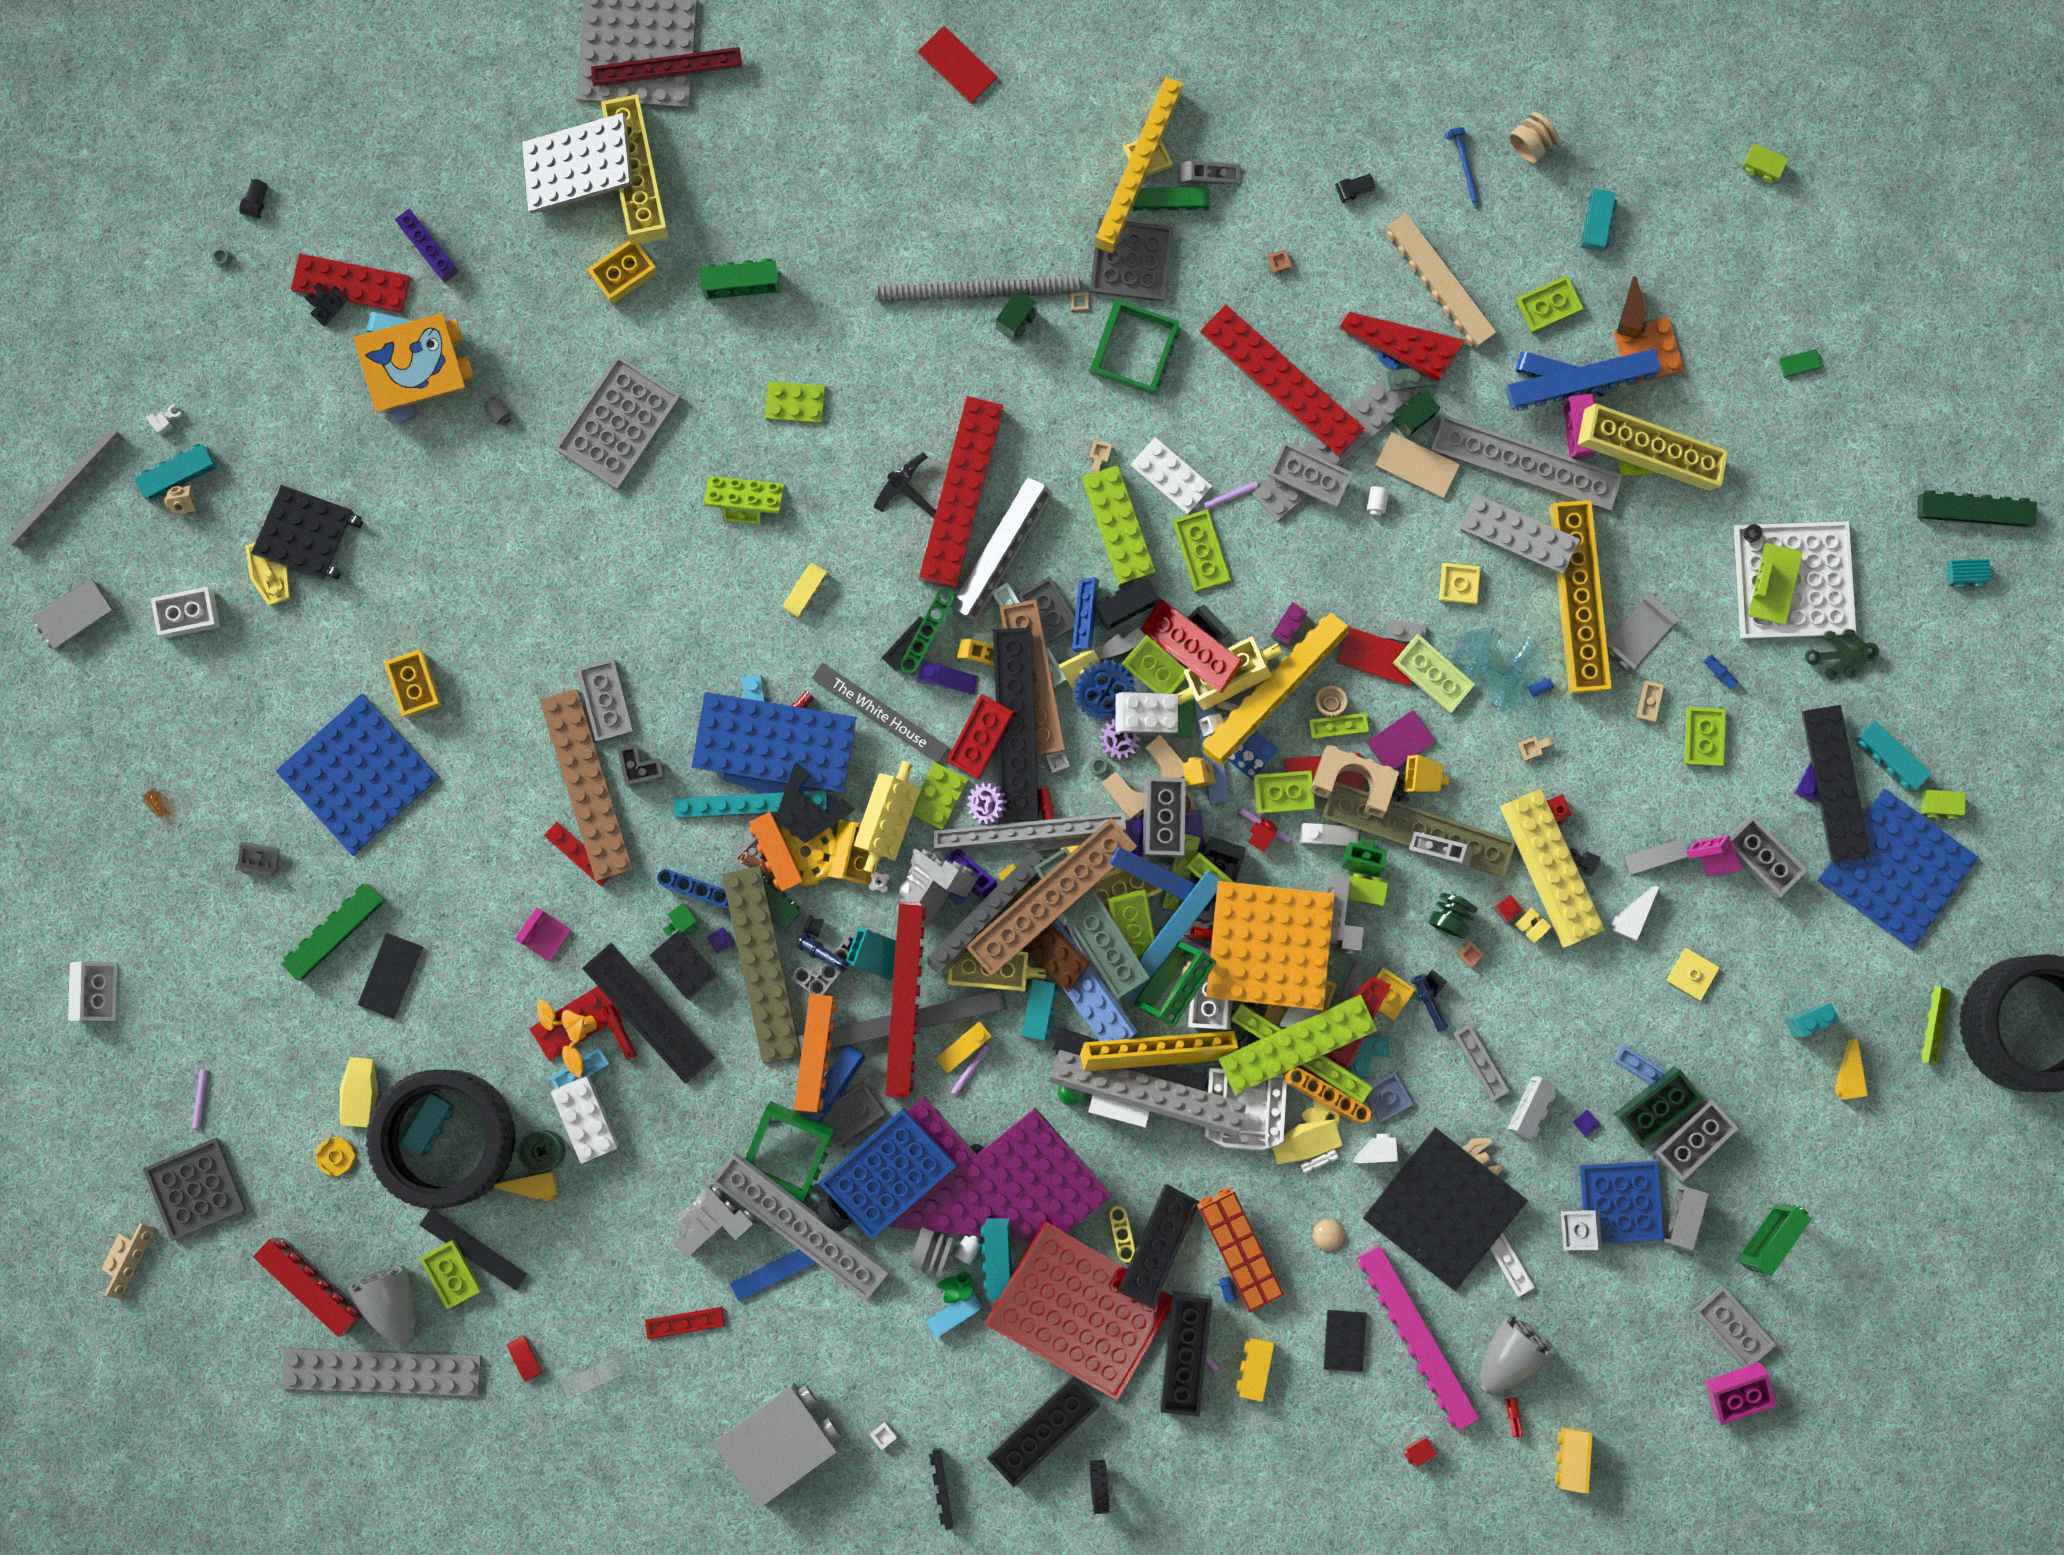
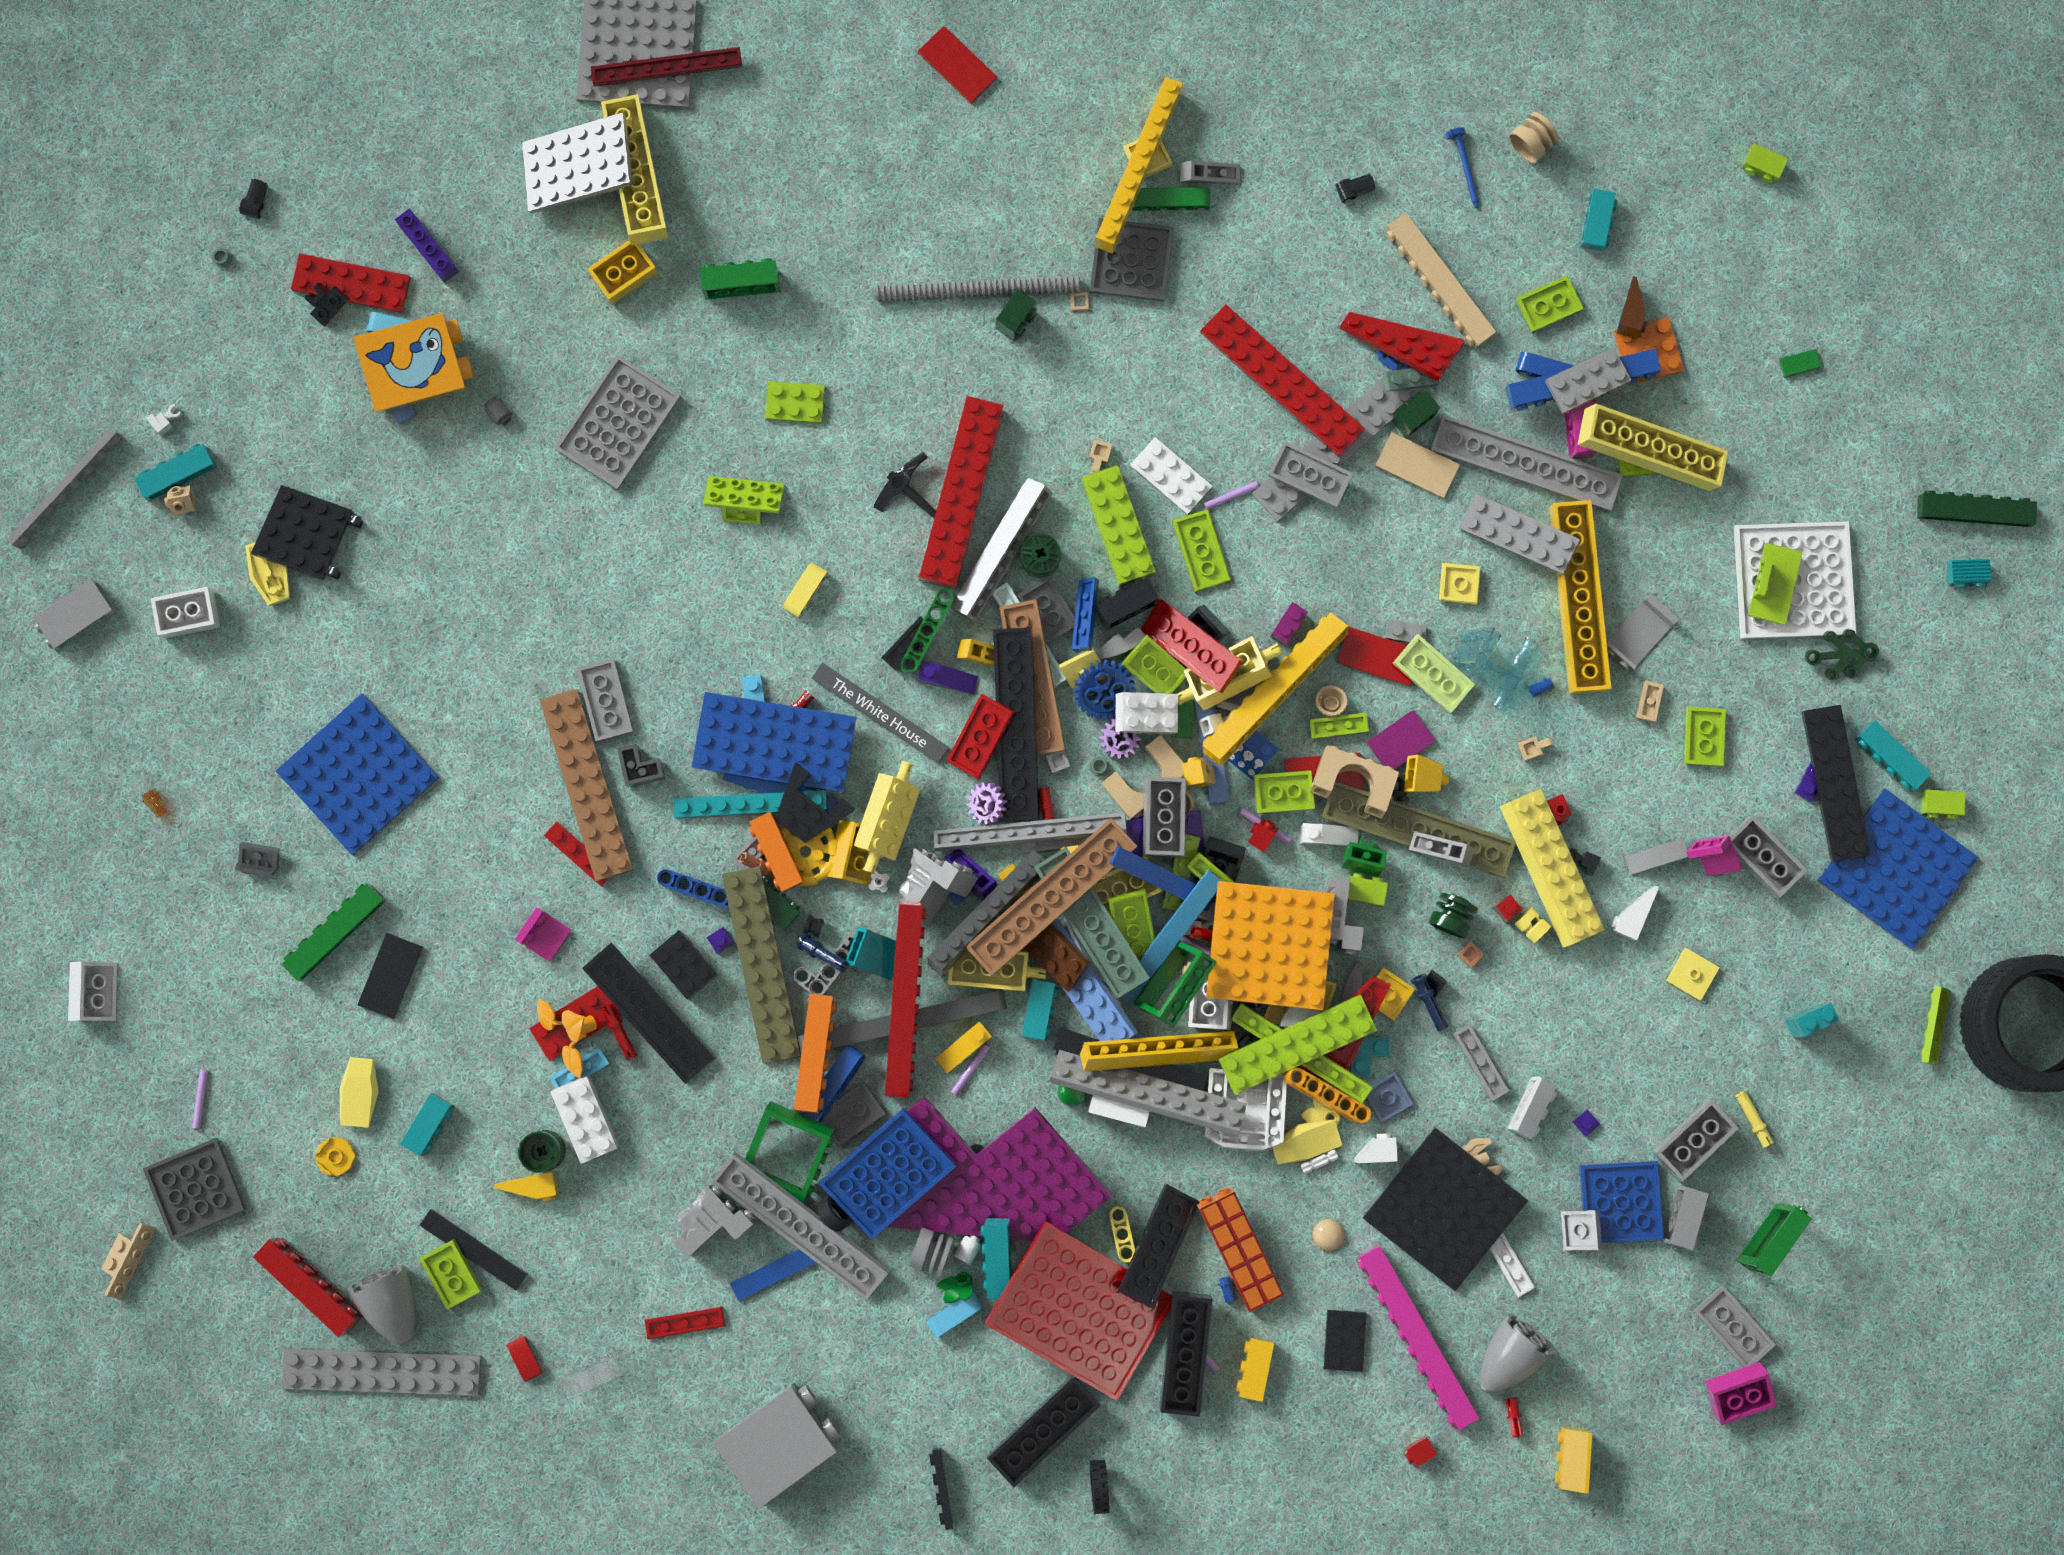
black tyre [366,1069,516,1209] -> none
yellow brick [384,649,443,719] -> none
green brick [662,903,700,936] -> none
white plate [870,1422,897,1450] -> none
lime plate [912,762,968,830] -> none
green window [1090,299,1181,395] -> none
nougat plate [1267,249,1291,274] -> none
white brick [1367,487,1389,516] -> none
medium blue tile [1613,1044,1667,1084] -> none
dark green brick [1614,1066,1704,1148] -> none
blue pin [1703,654,1739,690] -> none
black bush [1743,524,1762,543] -> none
yellow slope [1835,1038,1868,1099] -> none
none -> dark green wheel [1021,534,1061,578]
none -> light grey plate [1545,347,1631,415]
none -> light yellow pin [1735,1090,1774,1148]

